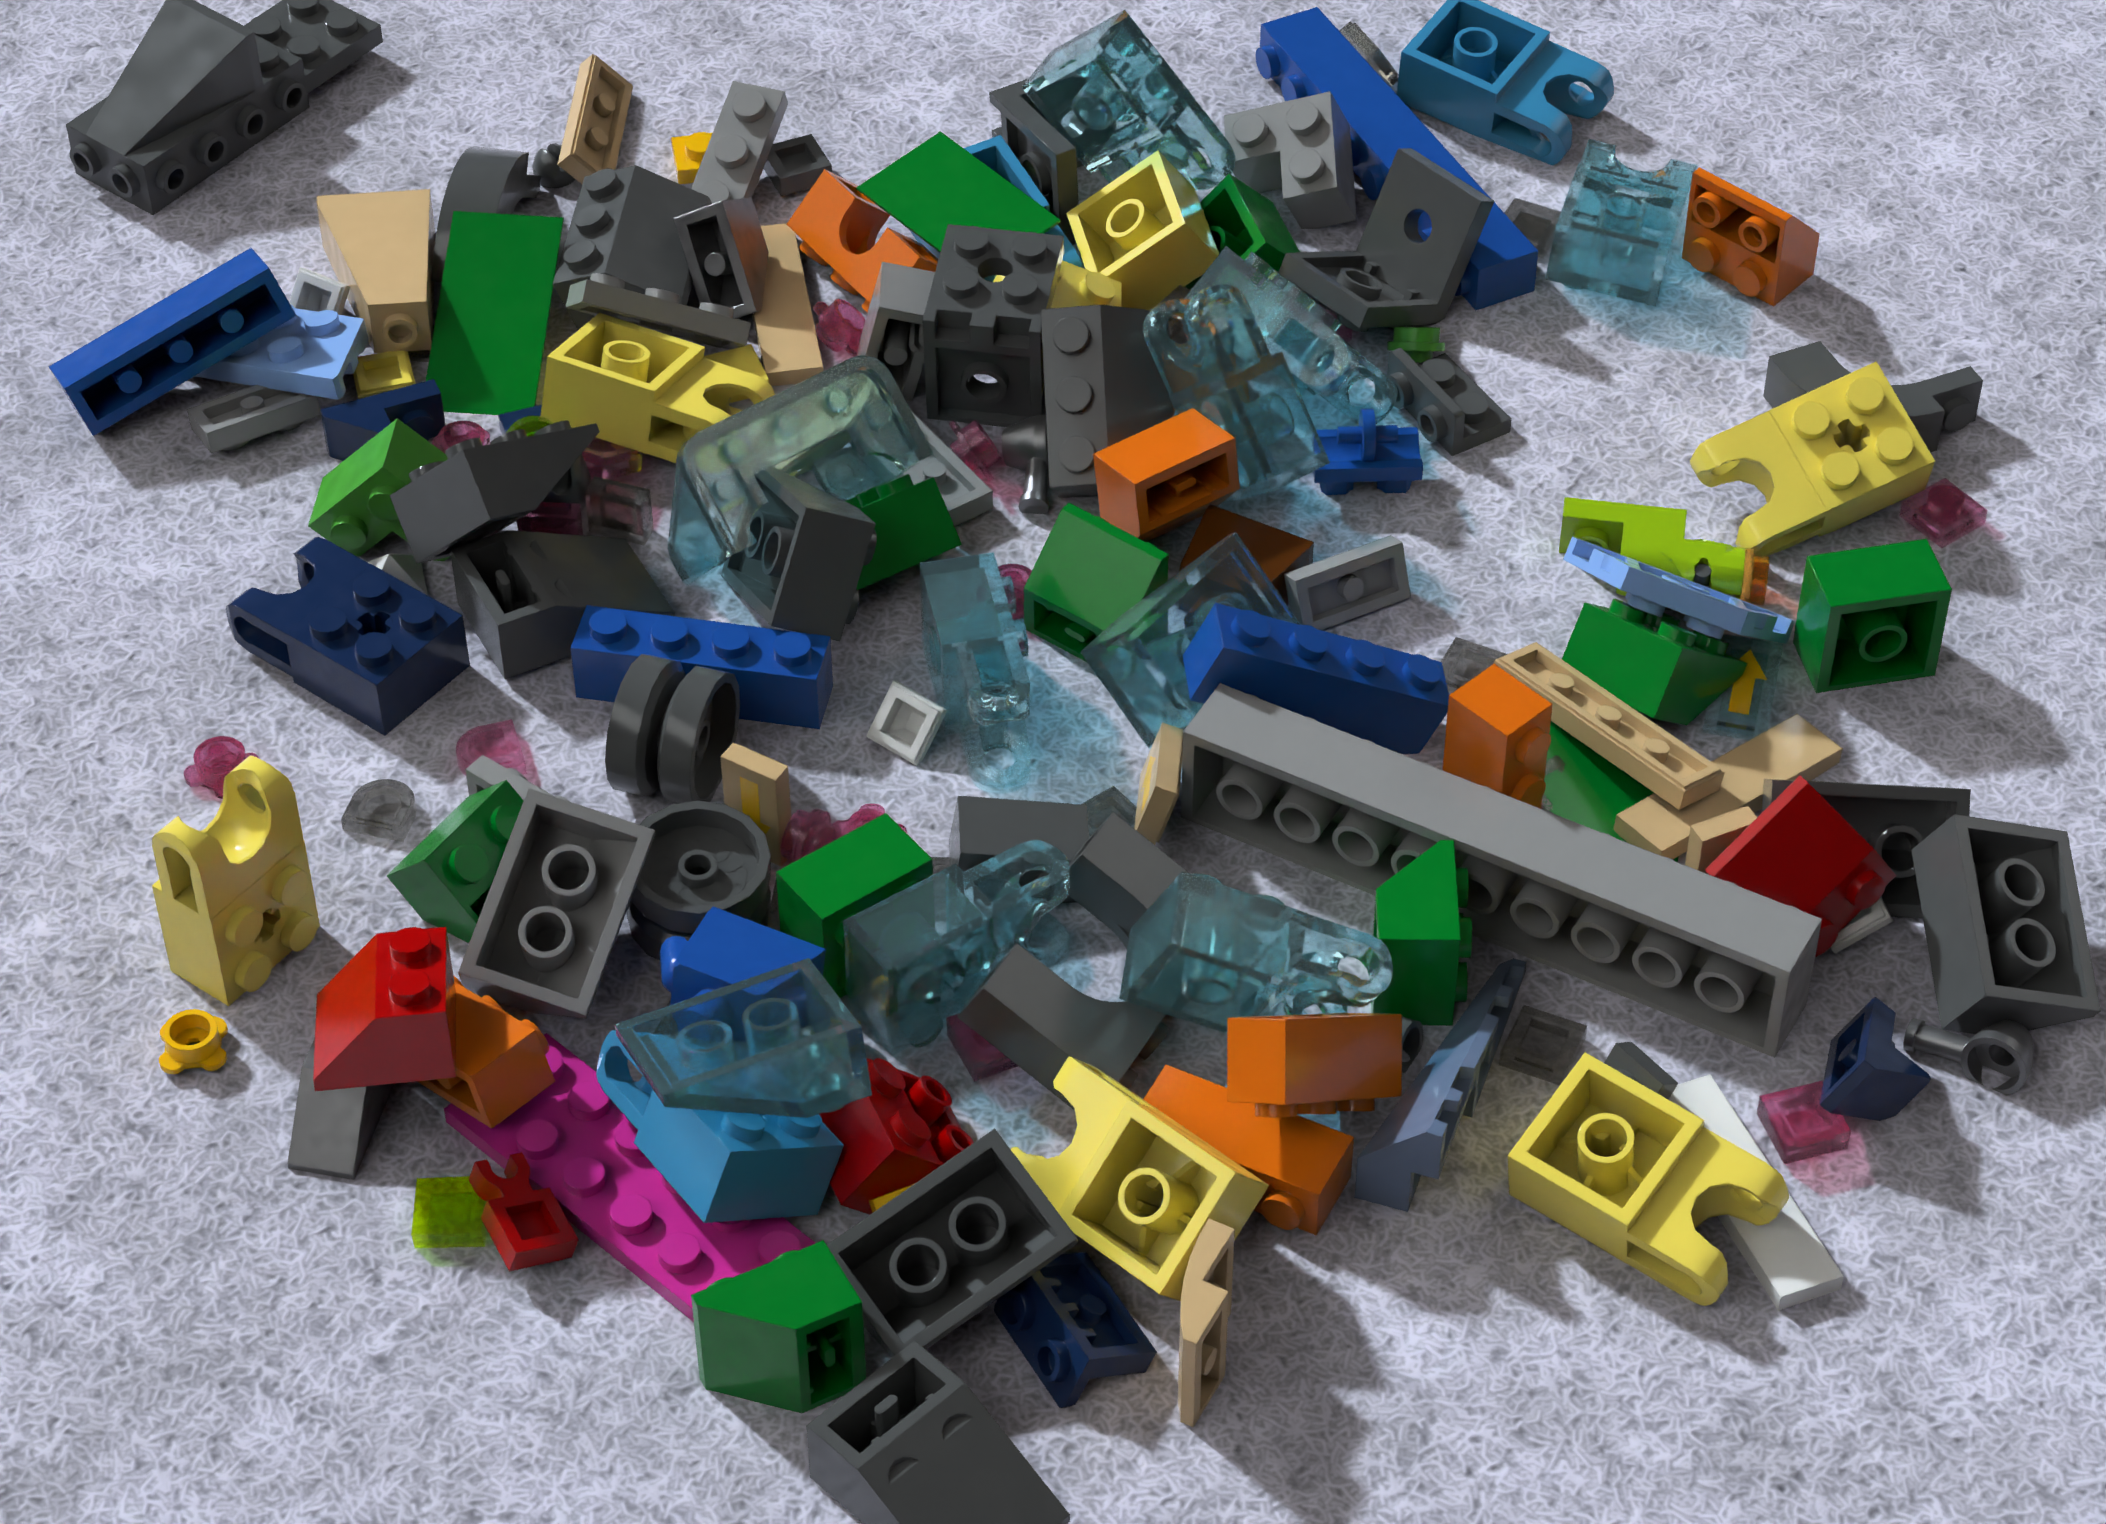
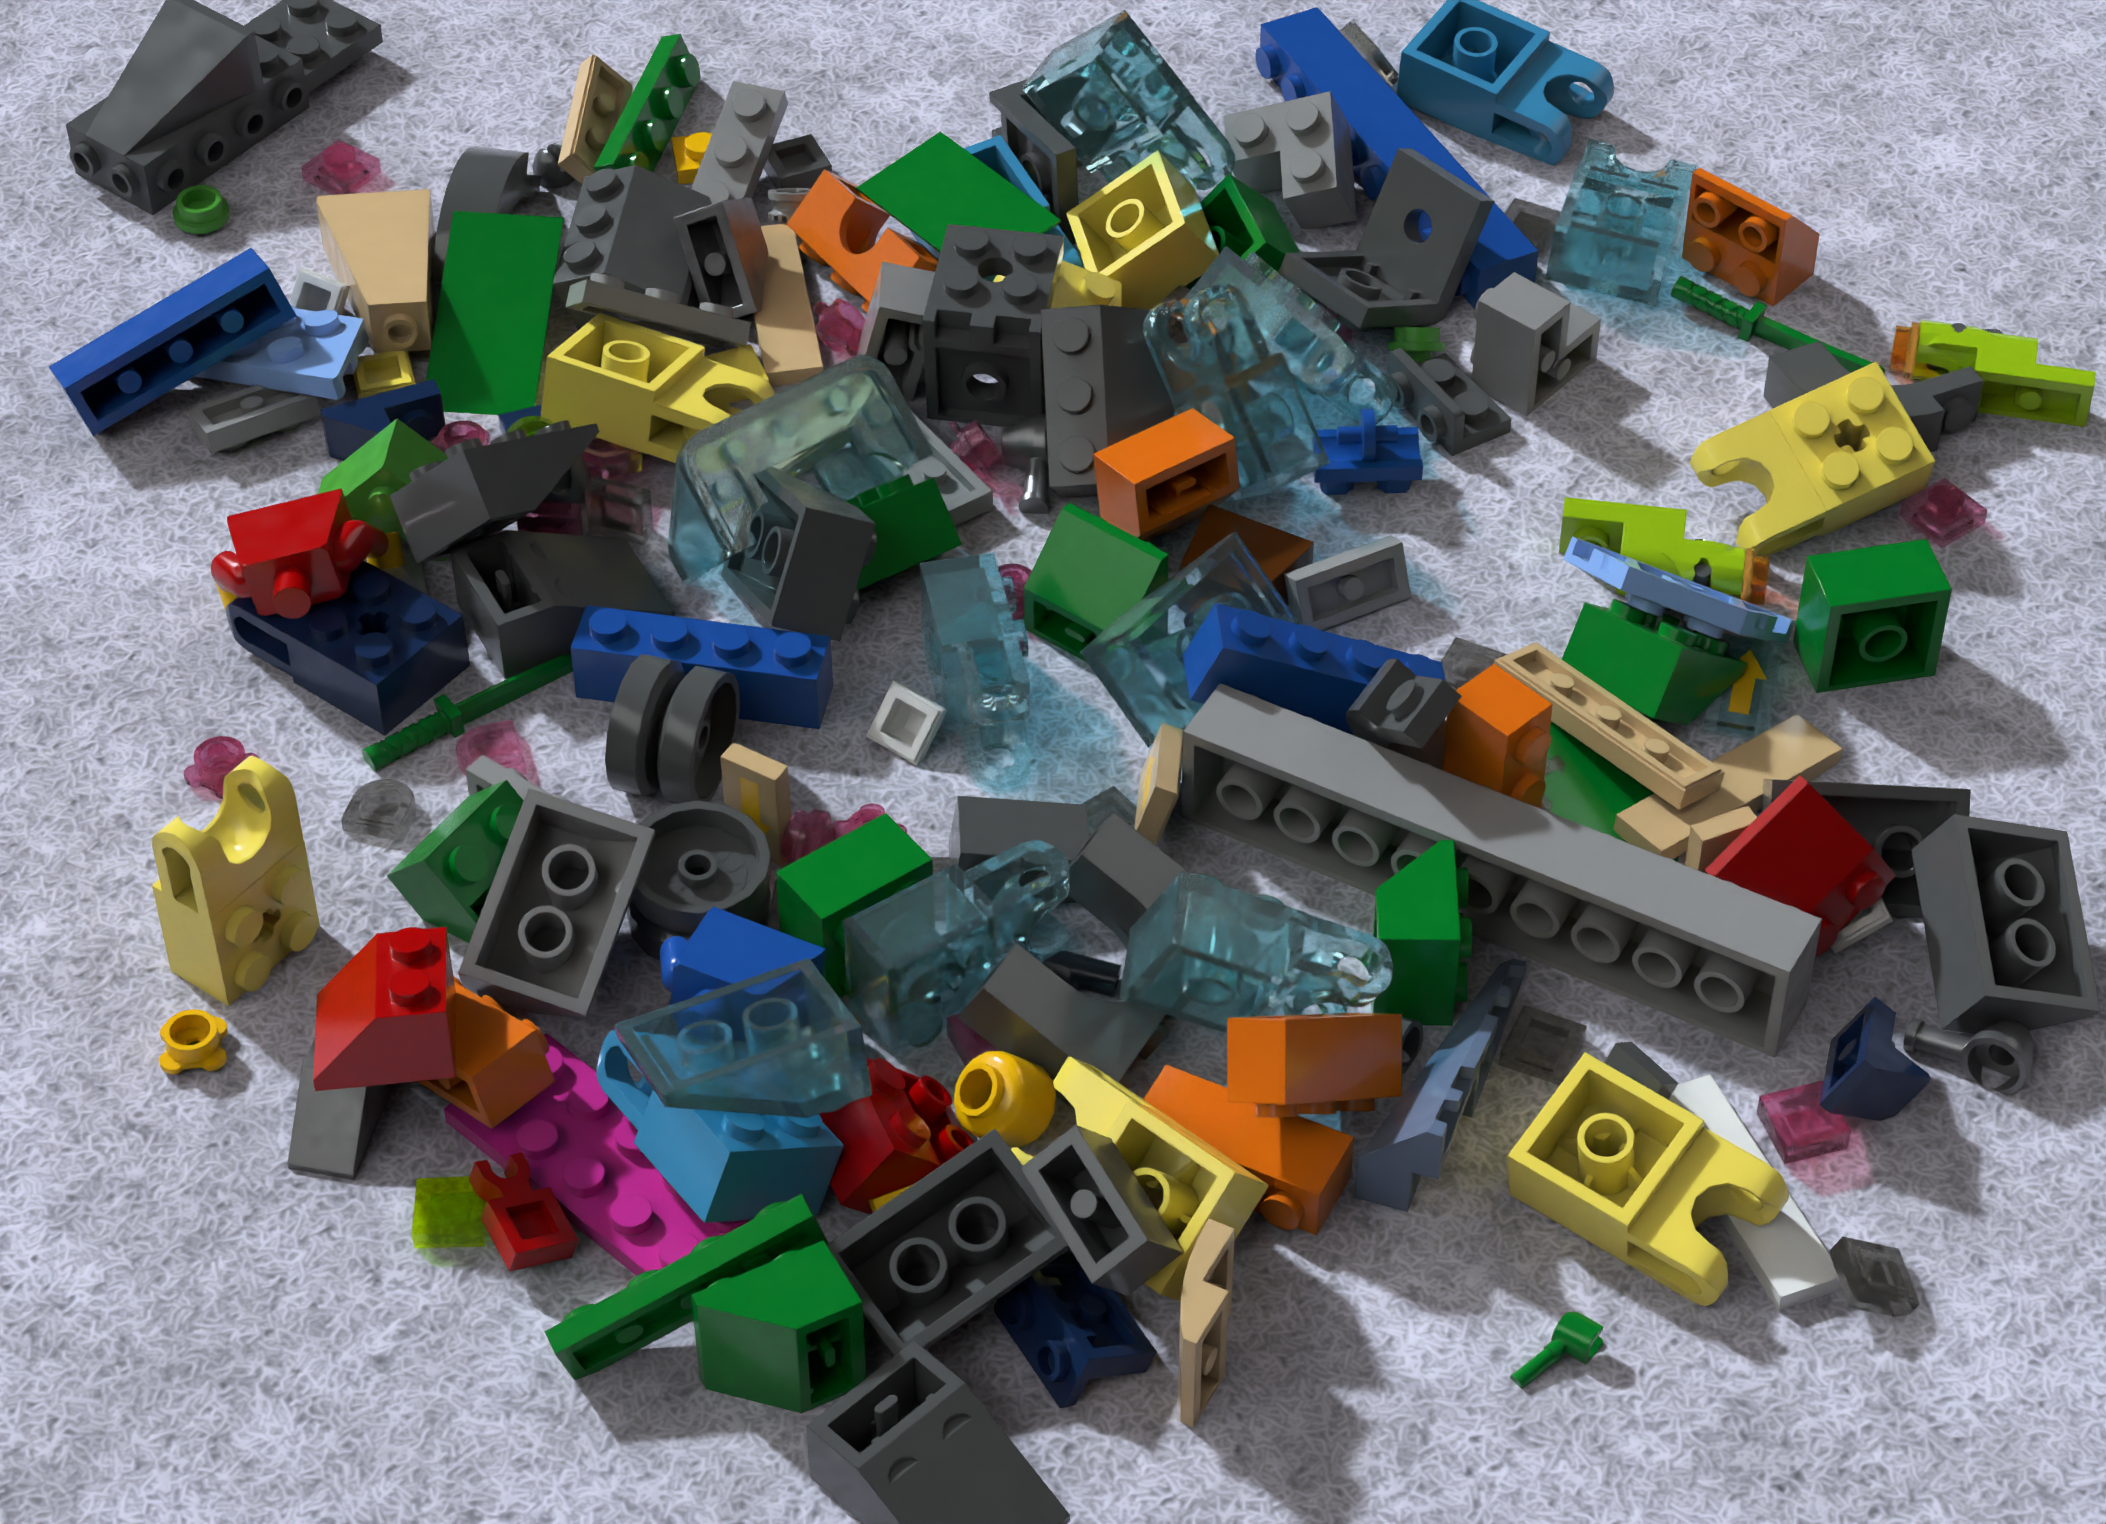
none -> bright green plate [173,185,230,234]
none -> red torso [210,488,405,619]
none -> clear pink plate [301,139,381,195]
none -> green sword [362,654,573,772]
none -> green plate [544,1193,829,1380]
none -> green plate [594,34,701,172]
none -> light grey bush [768,188,810,222]
none -> yellow head [954,1051,1056,1147]
none -> dark grey brick [1021,1124,1183,1295]
none -> black arm [1042,951,1122,997]
none -> dark grey arch [1345,659,1462,770]
none -> light grey brick [1470,272,1601,416]
none -> green hand [1510,1312,1603,1389]
none -> green sword [1671,276,1885,374]
none -> clear smoke tile [1829,1236,1920,1317]
none -> lime plate [1889,320,2096,427]

